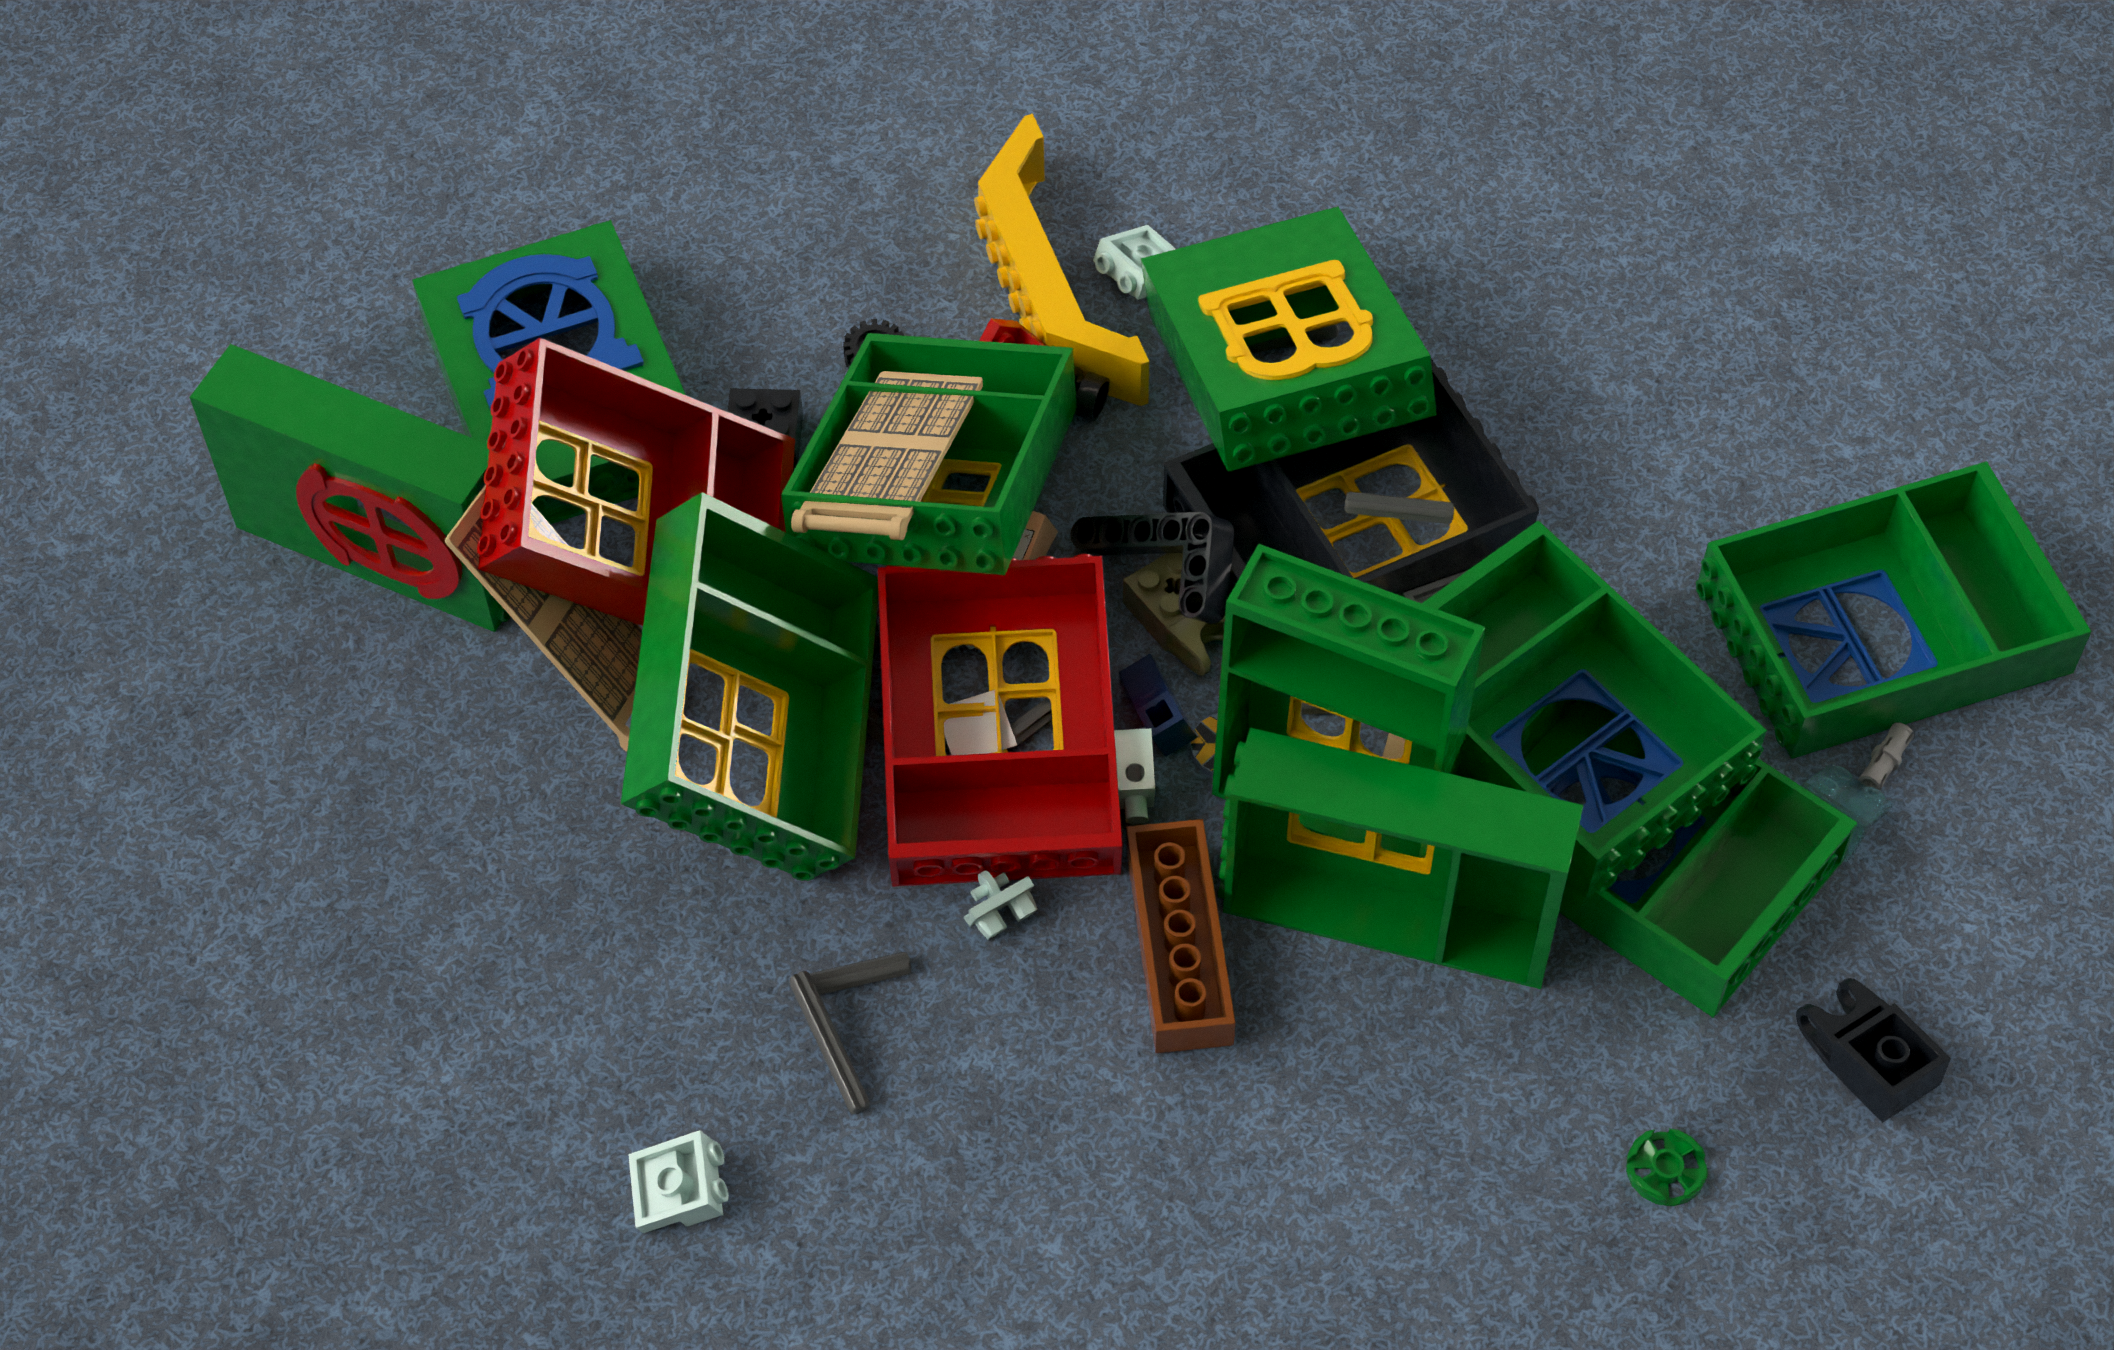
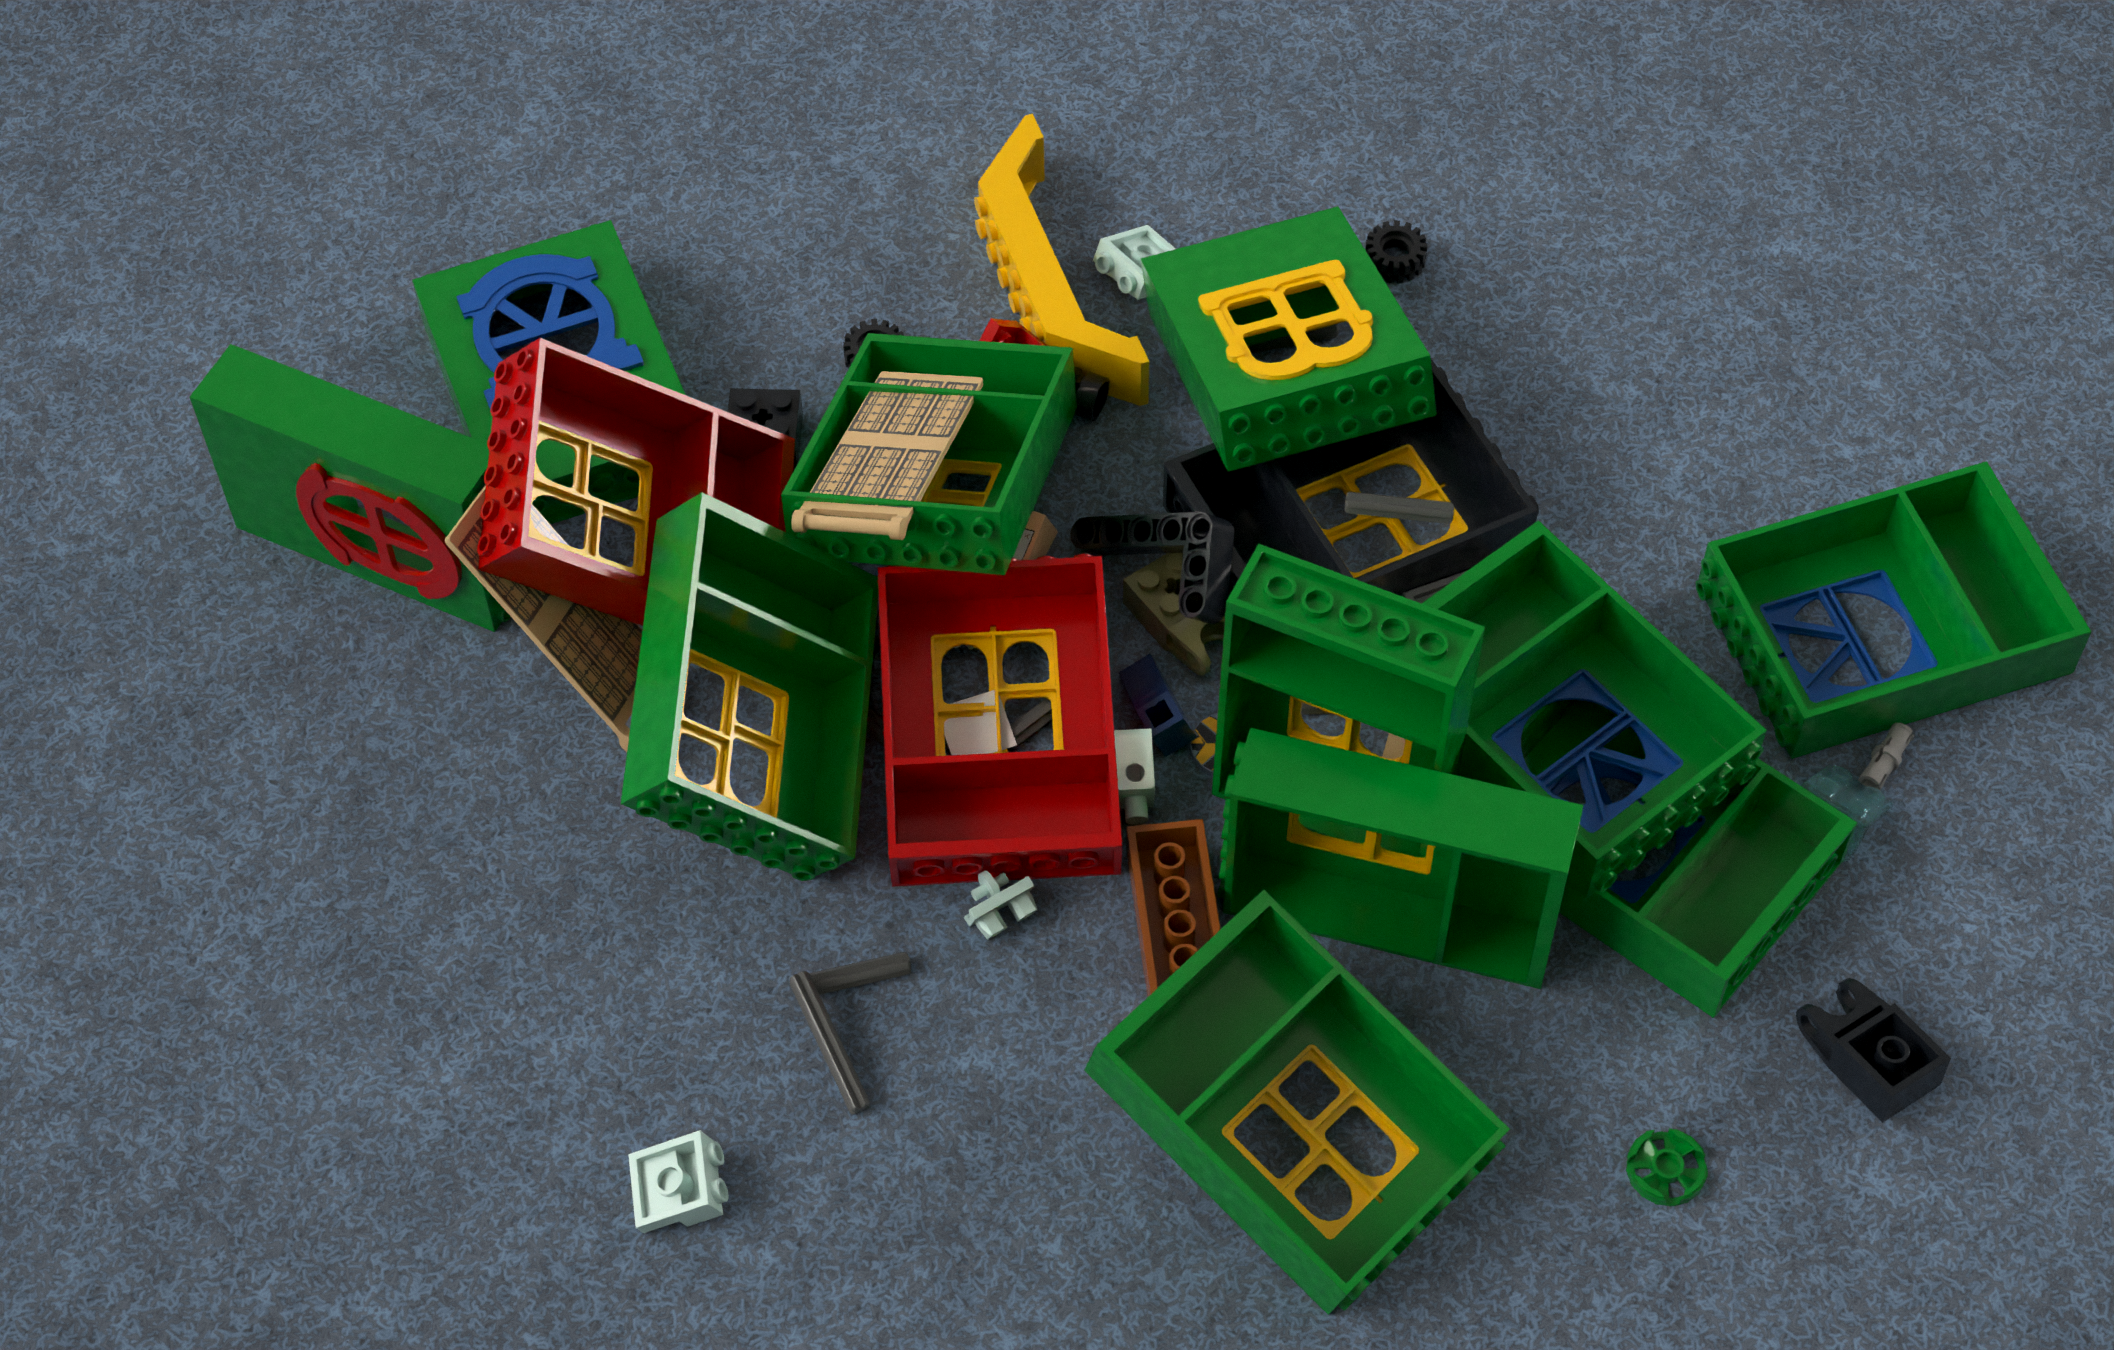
none -> green panel [1084,889,1510,1315]
none -> black tyre [1365,220,1427,284]

